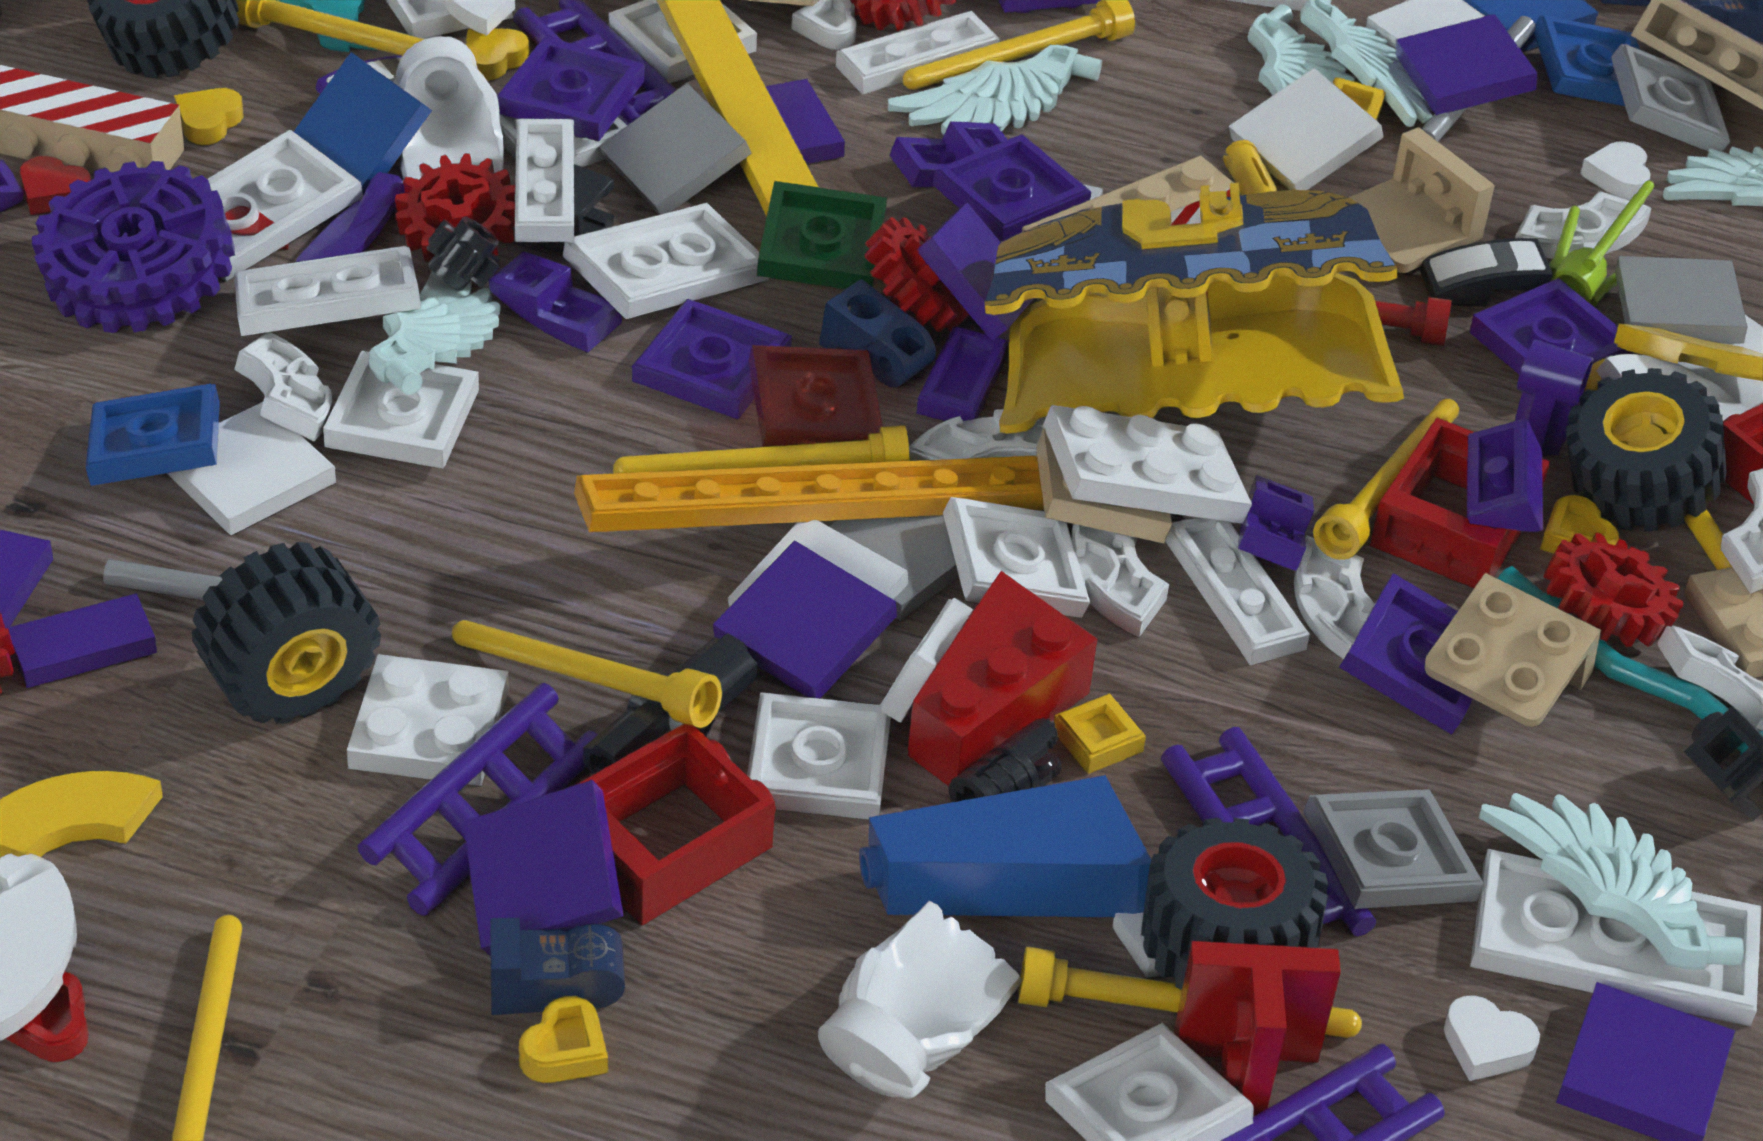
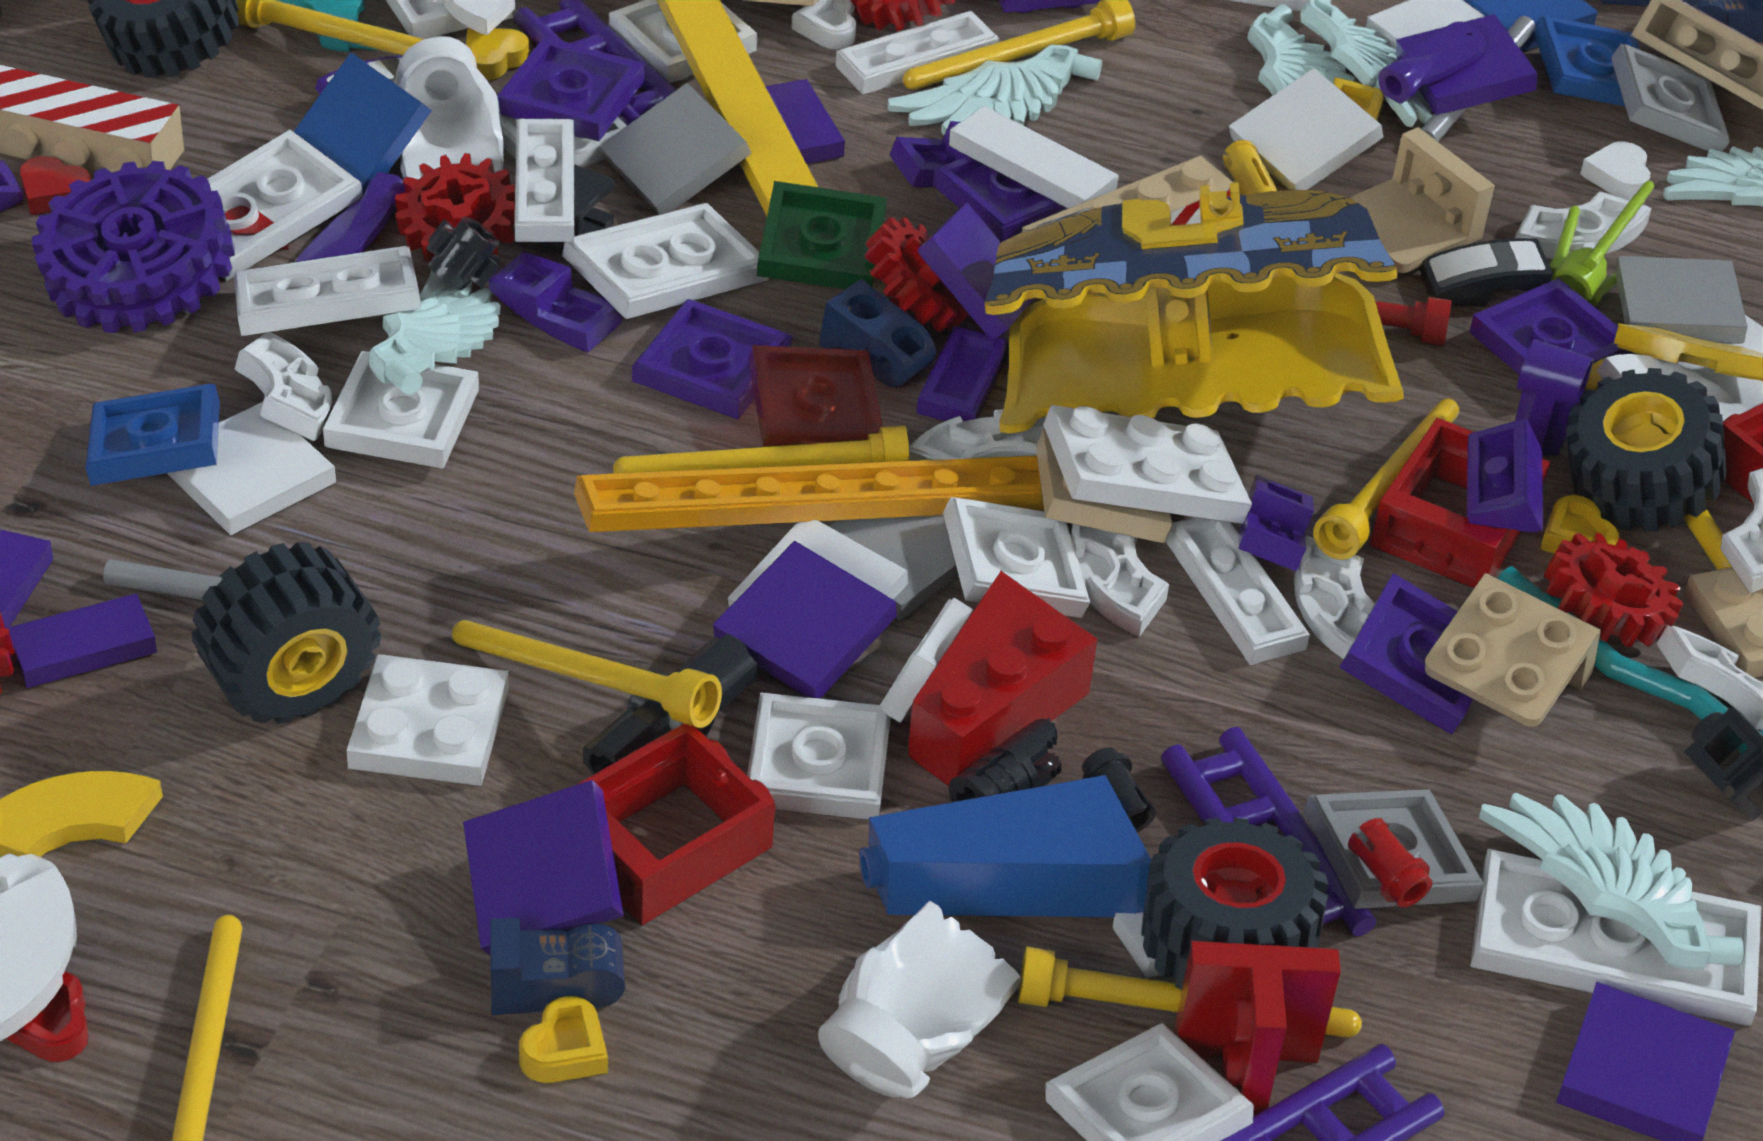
yellow tile [174,88,243,145] -> none
dark purple bar [357,683,598,916] -> none
yellow tile [1054,693,1146,774] -> none
white tile [1444,995,1540,1081] -> none
none -> white tile [949,106,1118,209]
none -> black pin [1082,747,1156,833]
none -> red pin [1348,818,1433,908]
none -> dark purple piece [1378,21,1486,104]

